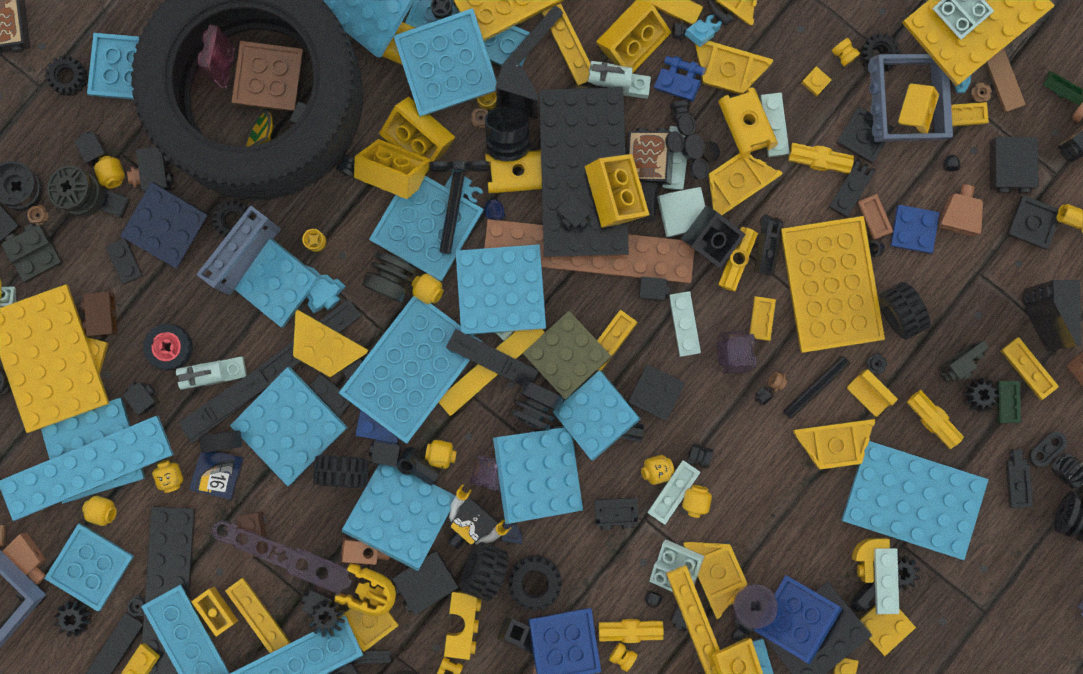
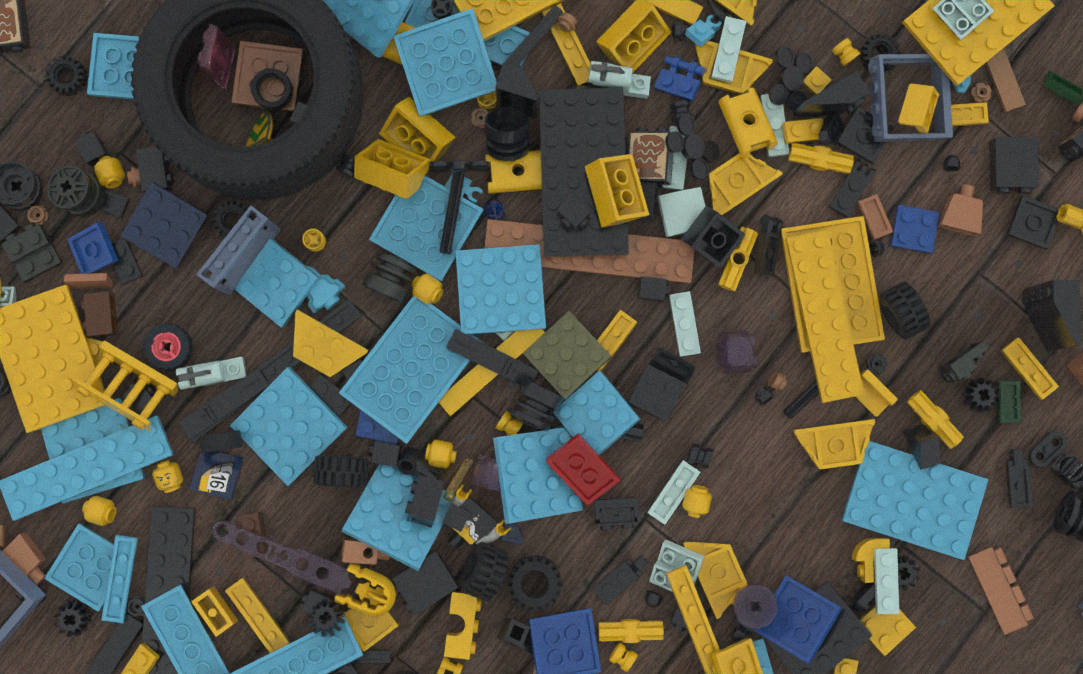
yellow head [641,455,674,485] -> none
yellow plate [749,296,776,341] -> none
none -> nougat tile [64,273,113,290]
none -> blue plate [67,222,118,274]
none -> yellow fence [74,340,179,431]
none -> medium azure tile [101,535,138,623]
none -> black tyre [251,68,293,111]
none -> black hinge [405,475,444,528]
none -> black tile [442,503,471,532]
none -> clear yellow tile [443,457,473,502]
none -> yellow wheel [495,411,523,436]
none -> red plate [546,433,620,506]
none -> medium nougat plate [557,13,577,32]
none -> black hinge [592,556,647,605]
none -> black plate [650,347,696,384]
none -> light aqua plate [711,16,746,83]
none -> black piece [769,46,813,111]
none -> yellow plate [782,118,824,144]
none -> yellow plate [786,229,864,403]
none -> black slope [793,71,870,117]
none -> black plate [819,113,844,148]
none -> black slope [903,425,941,470]
none -> nougat windscreen [968,547,1034,635]

